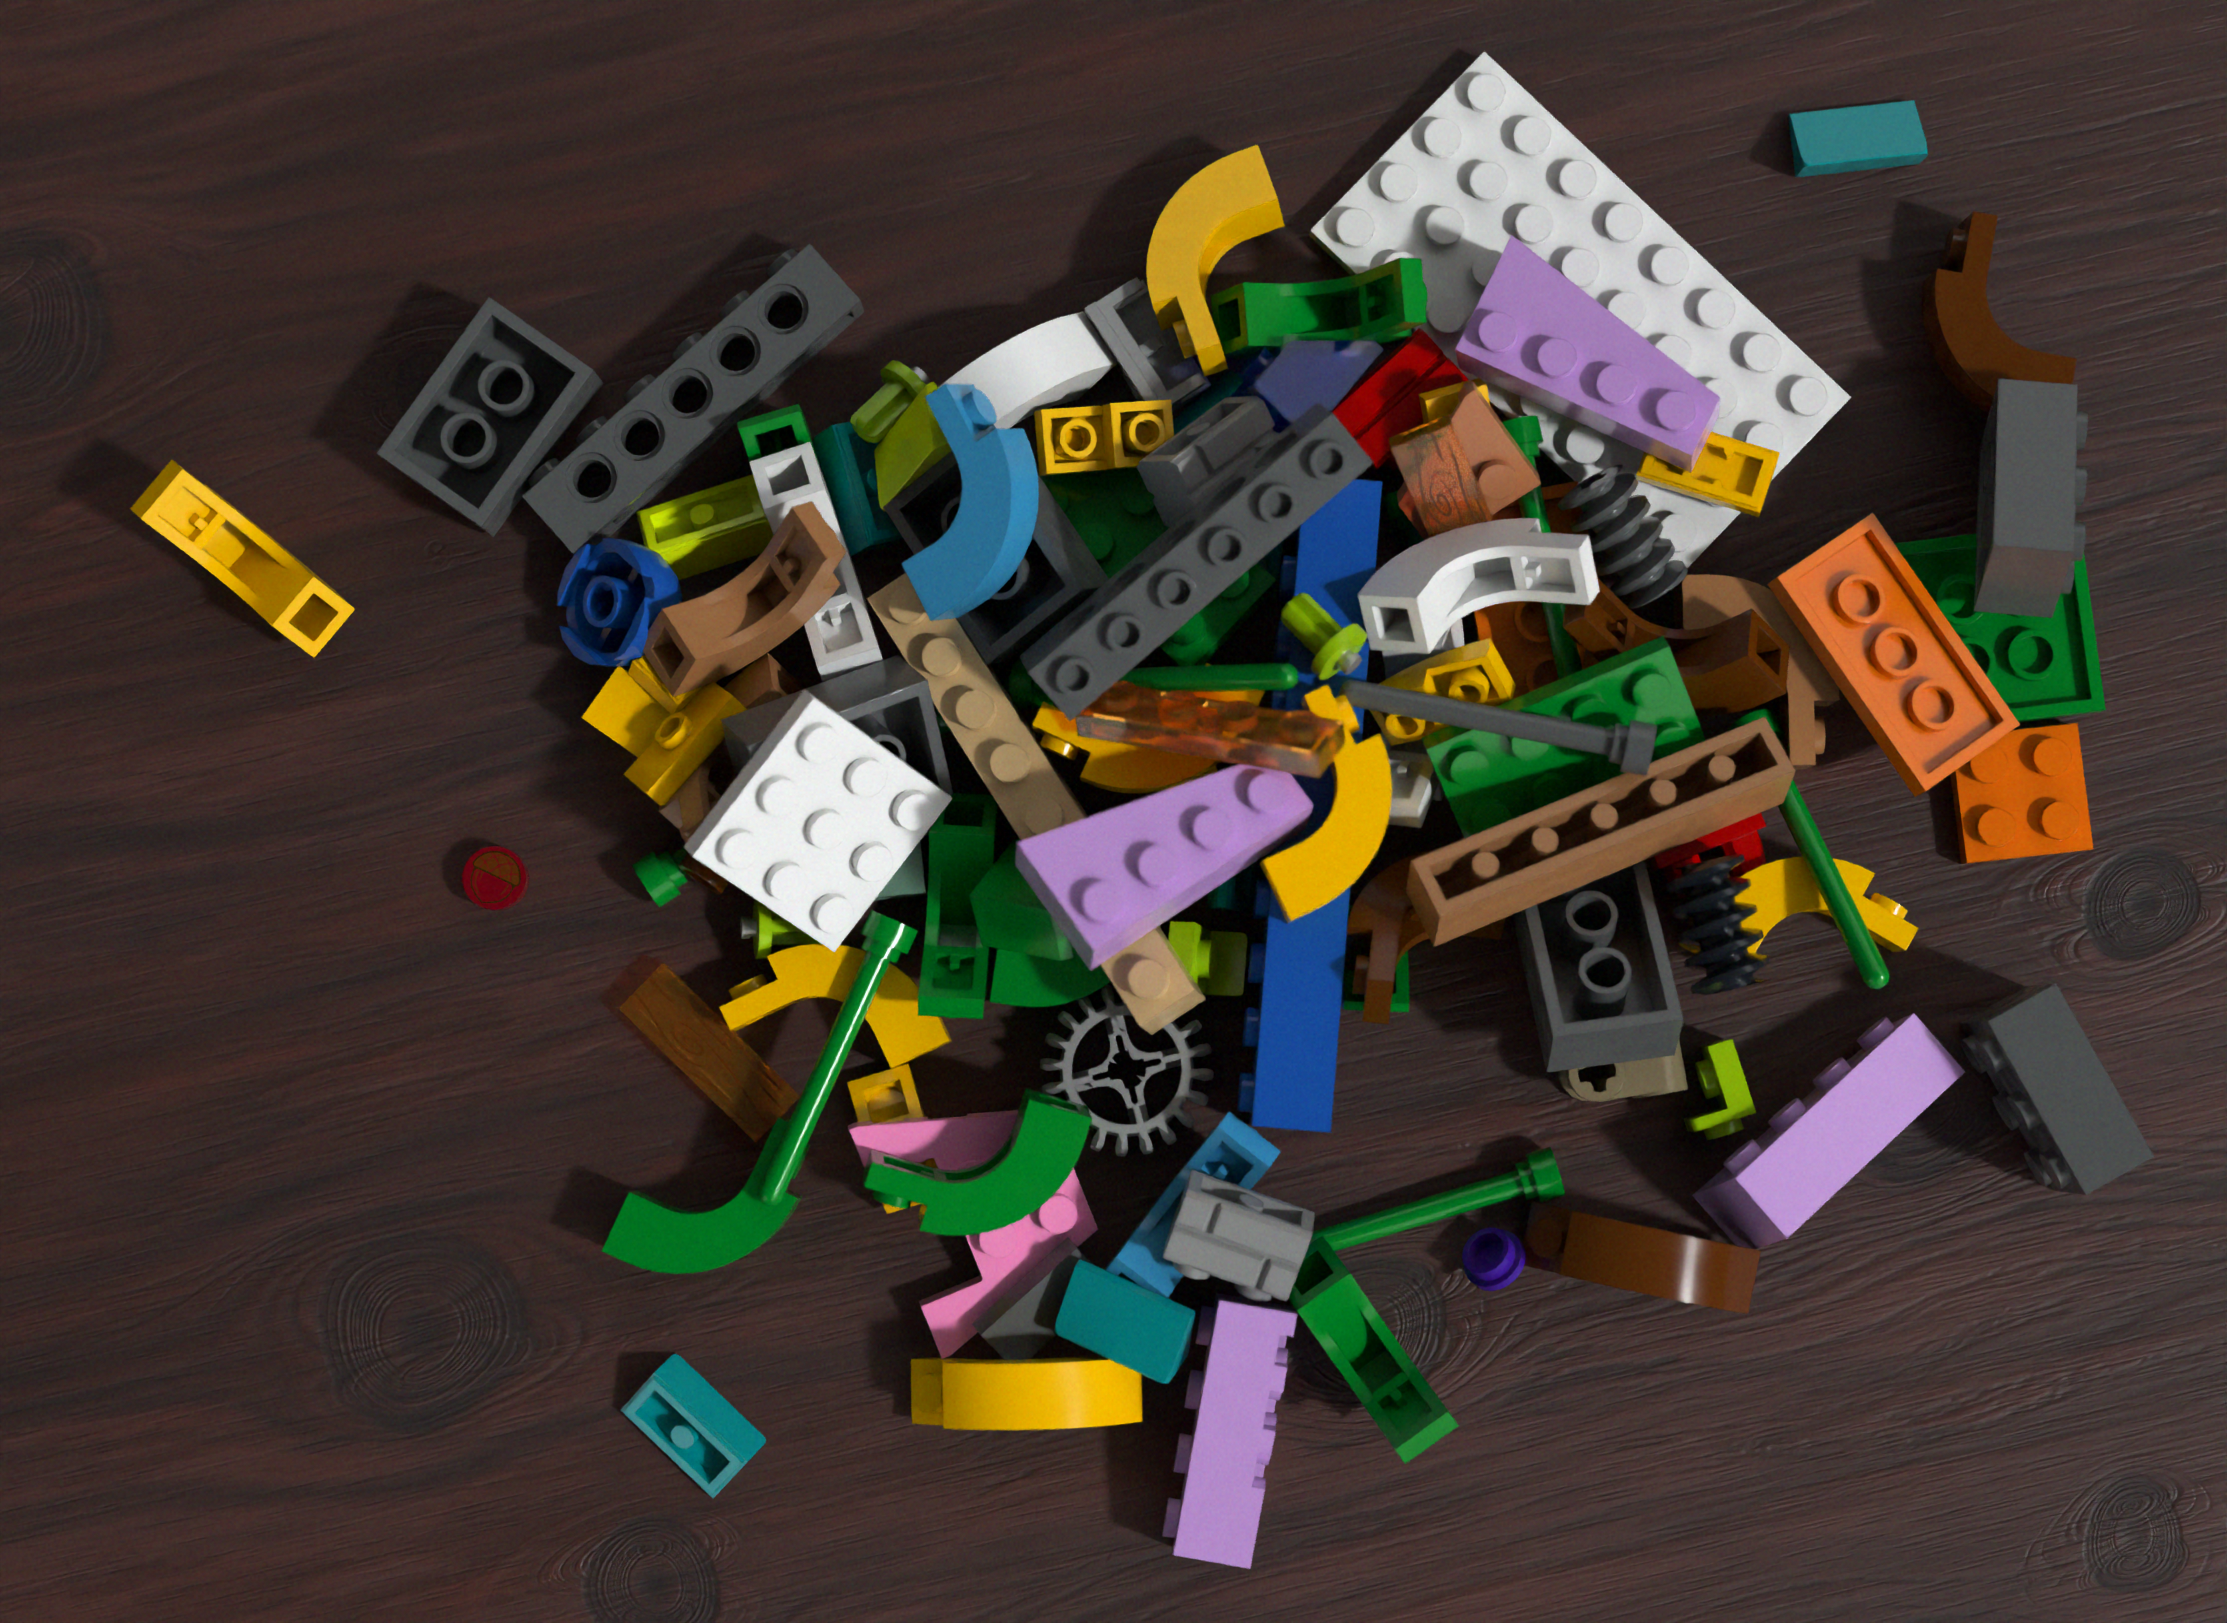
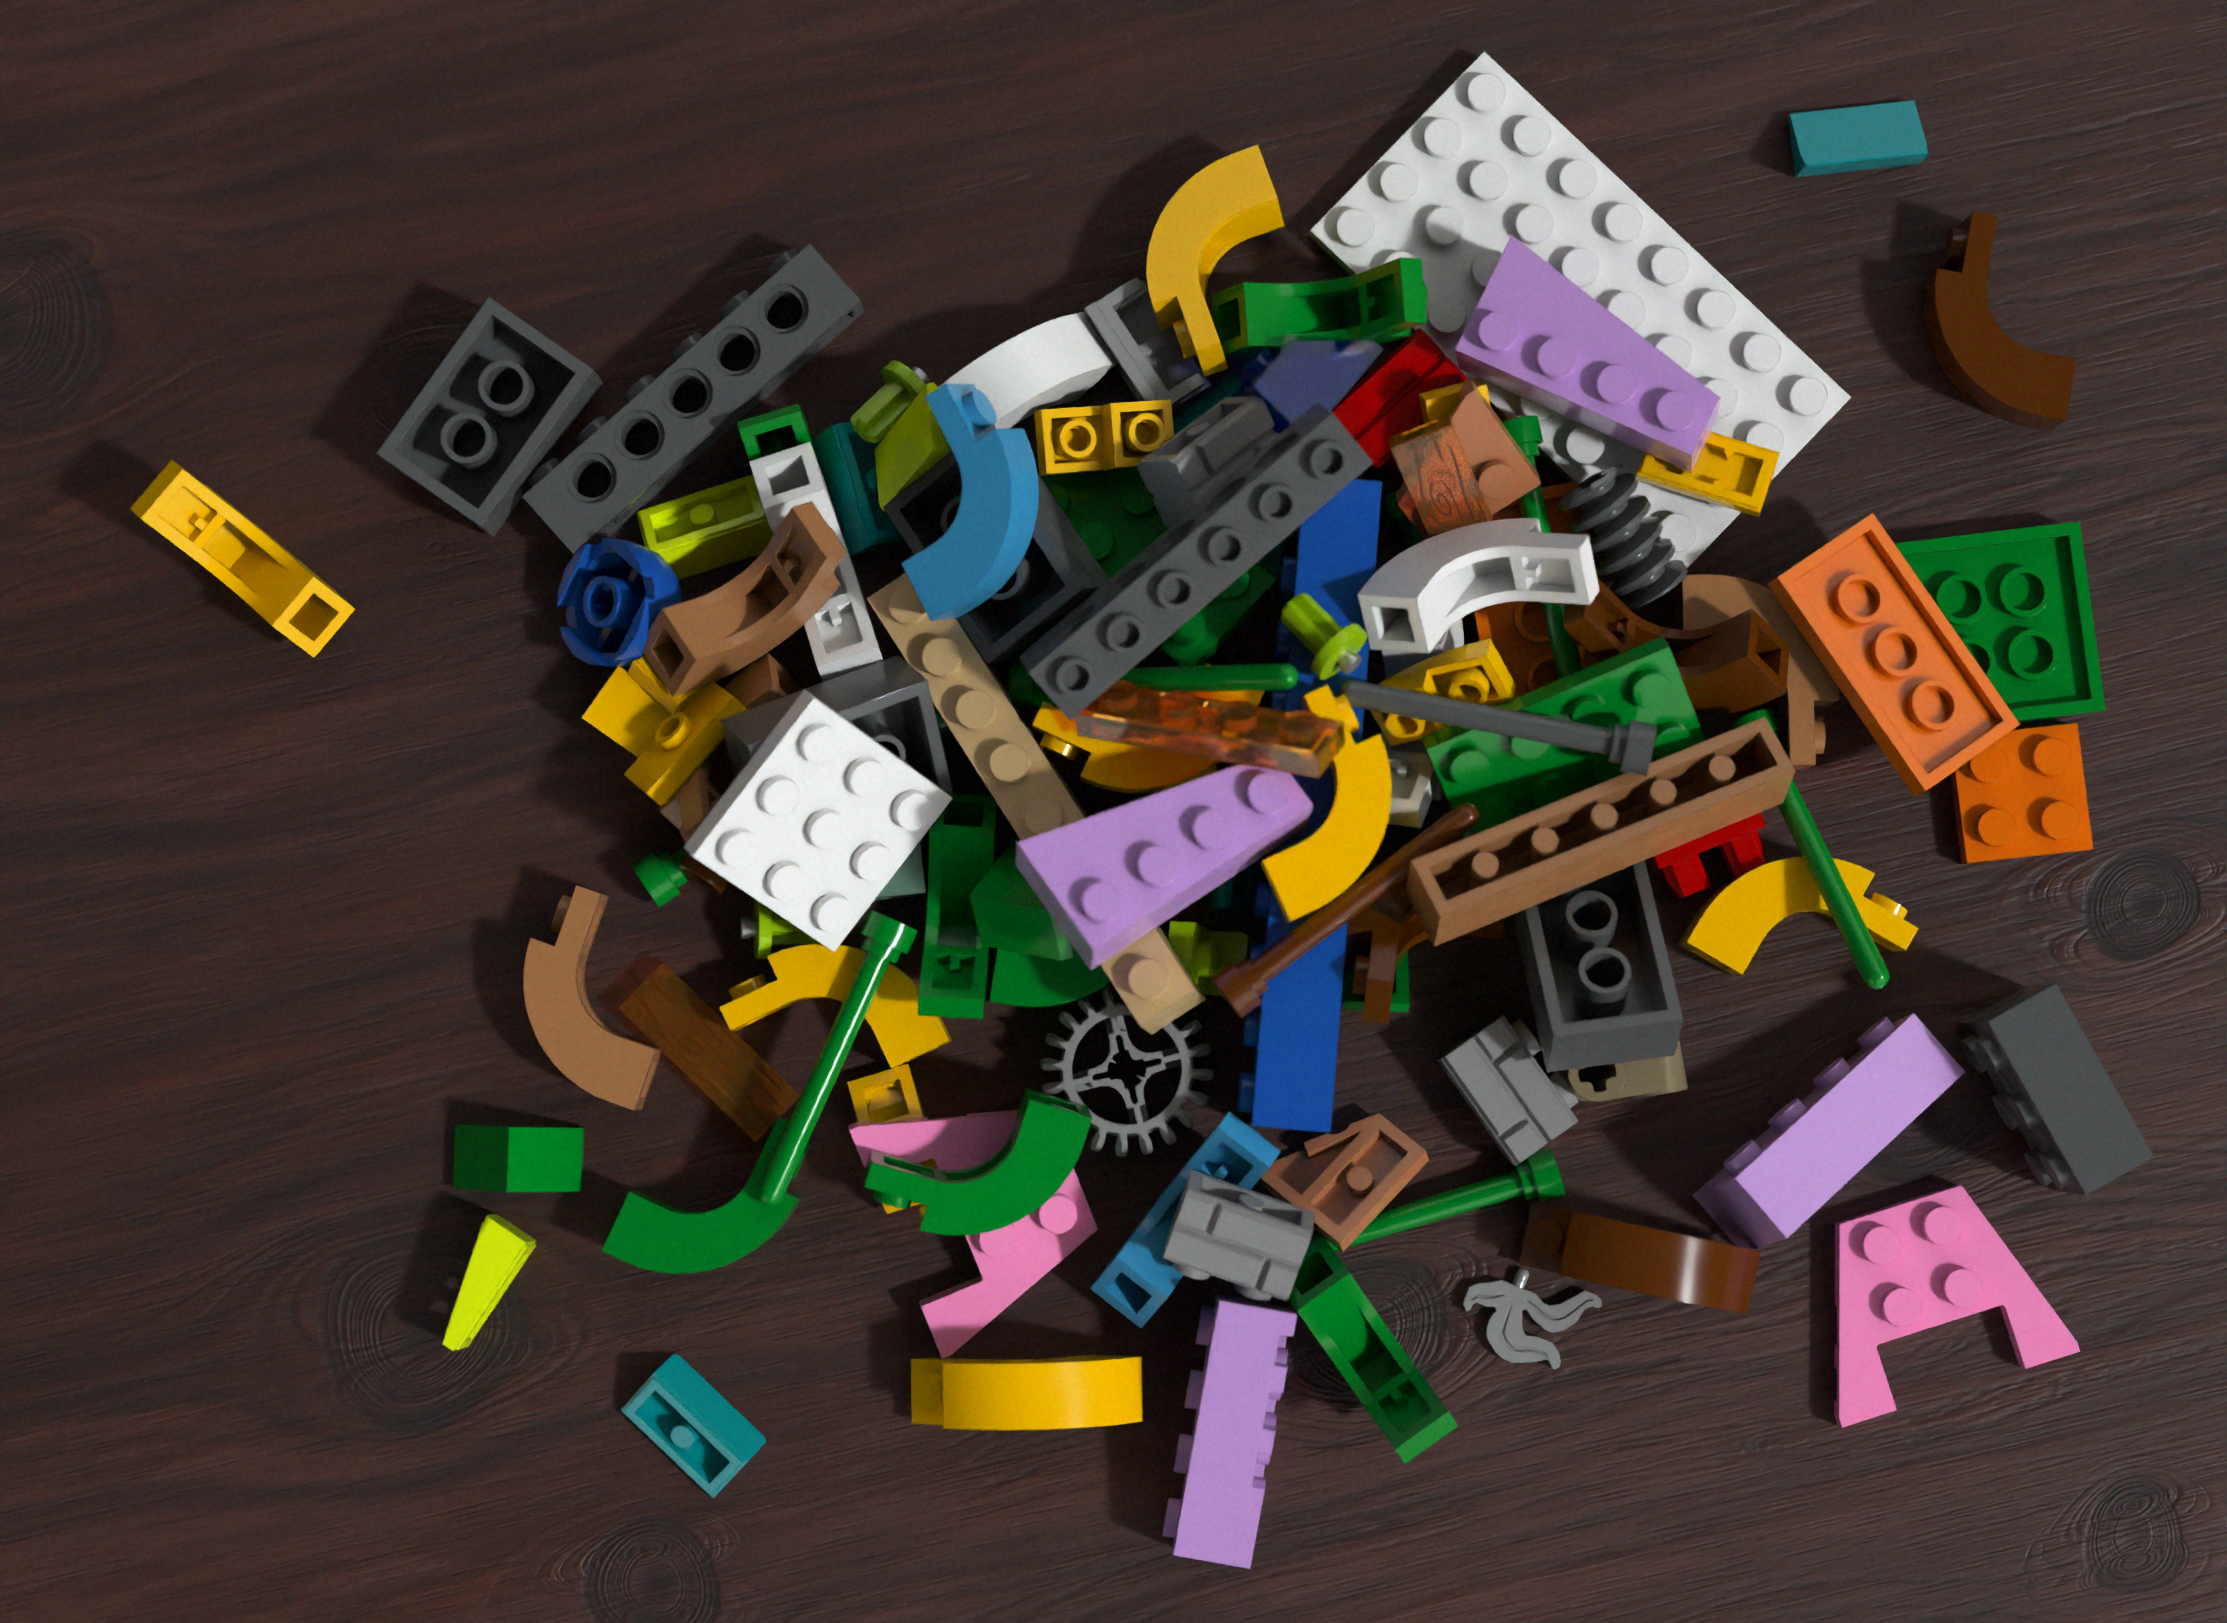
dark red tile [462,846,529,911] -> none
dark grey tile [973,1237,1094,1360] -> none
teal slope [1055,1259,1195,1384] -> none
dark purple plate [1462,1228,1526,1291] -> none
black piece [1666,853,1770,995] -> none
lime bracket [1684,1039,1756,1140] -> none
dark grey brick [1974,378,2088,618] -> none
none -> neon yellow slope [443,1214,537,1351]
none -> green slope [453,1124,585,1192]
none -> medium nougat arch [523,885,663,1110]
none -> reddish brown piece [1210,803,1479,1019]
none -> nougat wing [1258,1113,1429,1253]
none -> light grey brick [1437,1015,1579,1166]
none -> light grey piece [1462,1268,1602,1369]
none -> bright pink wing [1834,1184,2080,1428]

